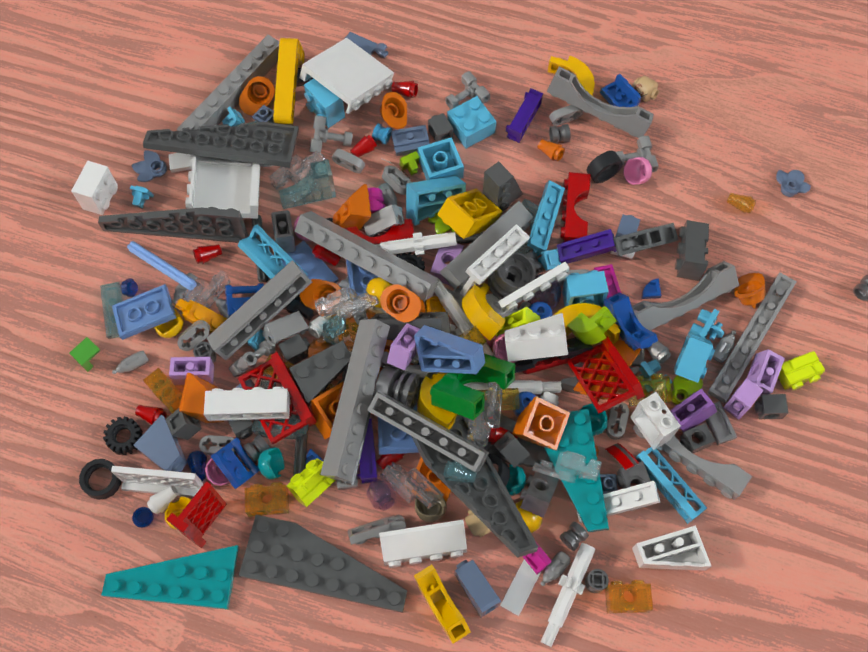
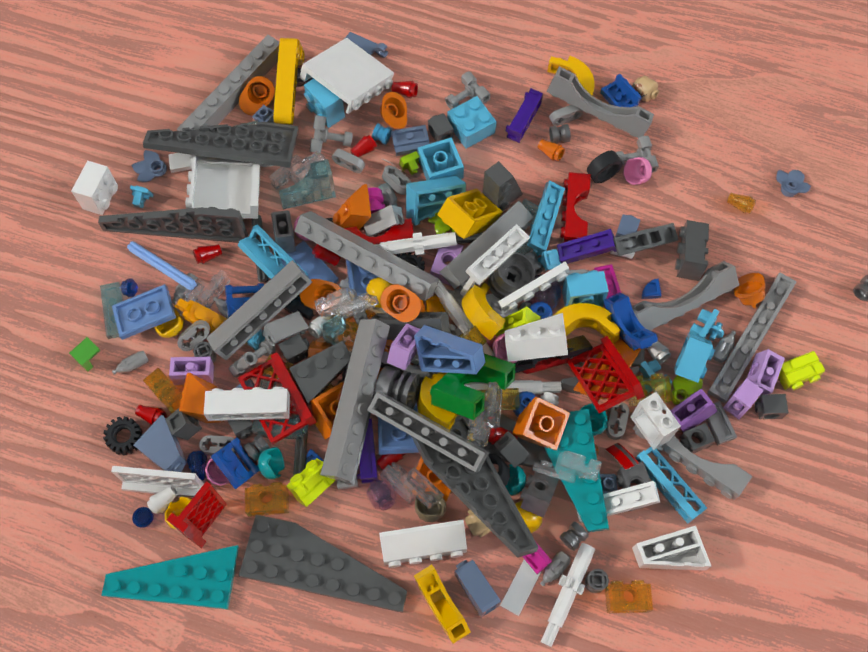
black tyre [79,459,121,500] -> none
medium azure brick [222,107,245,127] -> none
light grey hinge [348,514,406,545] -> none
clear light blue cone [443,460,476,483] -> none
lime brick [567,306,617,345] -> none

